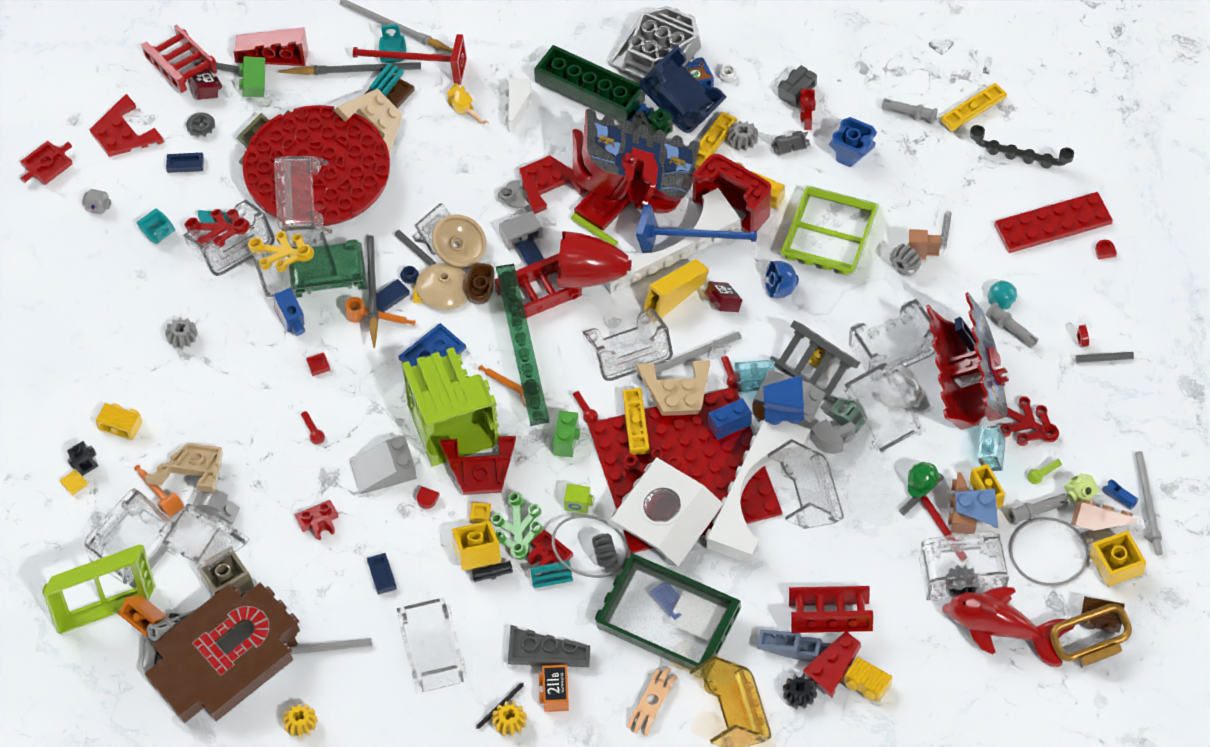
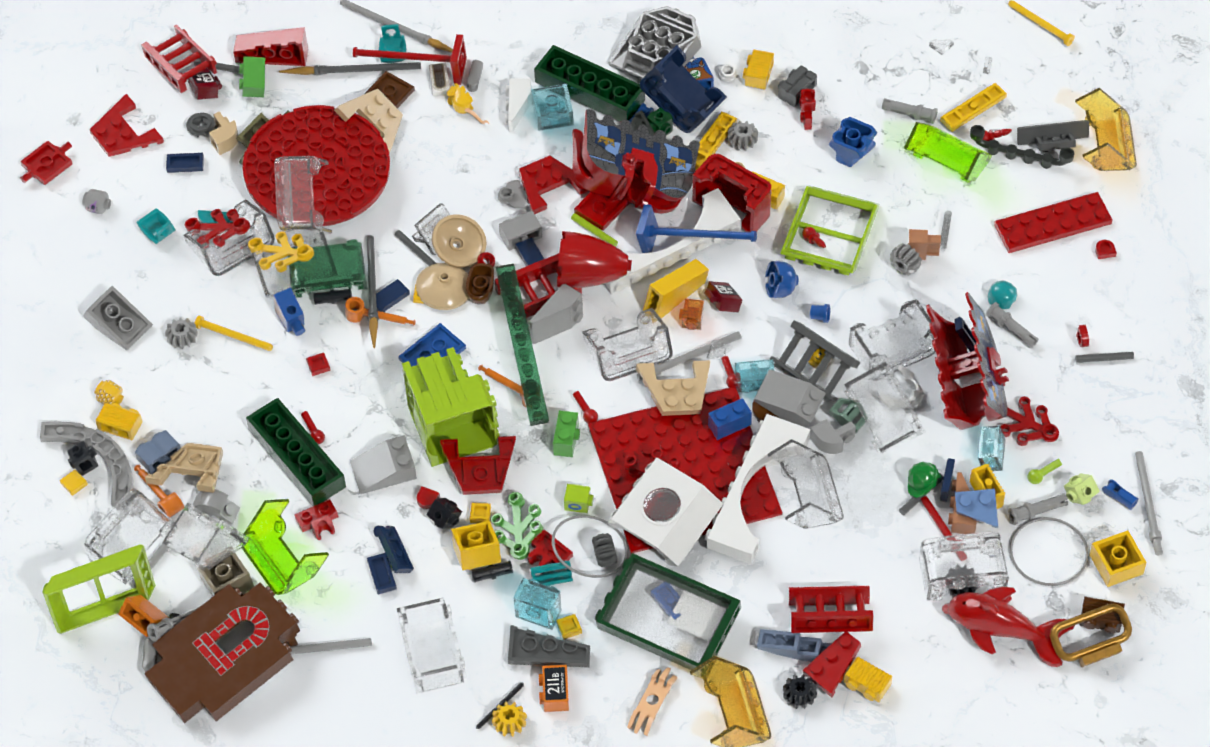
yellow gear [282,702,318,738] -> none
teal tile [369,63,404,96] -> none
dark blue plate [400,266,419,284] -> none
yellow plate [622,388,650,455] -> none
blue piece [763,376,805,425] -> none
dark grey hinge [771,131,810,155] -> none
slope [1071,499,1138,531] -> none
none -> light grey plate [40,421,133,507]
none -> light grey slope [83,285,153,351]
none -> yellow head [94,379,124,405]
none -> sand blue brick [135,430,181,474]
none -> yellow bar [194,315,273,351]
none -> tan brick [209,111,238,155]
none -> clear neon green windscreen [240,499,329,595]
none -> dark green brick [246,397,346,506]
none -> black pin [313,288,352,305]
none -> dark blue plate [373,525,414,573]
none -> black brick [426,498,463,529]
none -> tile [429,62,450,96]
none -> light grey bar [467,60,484,92]
none -> red plate [477,252,495,267]
none -> clear light blue brick [513,578,562,630]
none -> light grey slope [529,284,584,344]
none -> clear light blue brick [531,84,574,131]
none -> yellow tile [556,614,582,640]
none -> clear orange brick [679,299,704,330]
none -> yellow brick [742,49,774,90]
none -> red bar [802,227,826,248]
none -> blue piece [810,304,831,323]
none -> clear neon green windscreen [904,122,992,183]
none -> dark blue tile [940,458,955,502]
none -> red bar [983,129,1012,142]
none -> yellow bar [1008,0,1075,46]
none -> dark grey bracket [1017,120,1089,152]
none -> clear yellow windscreen [1075,87,1137,171]

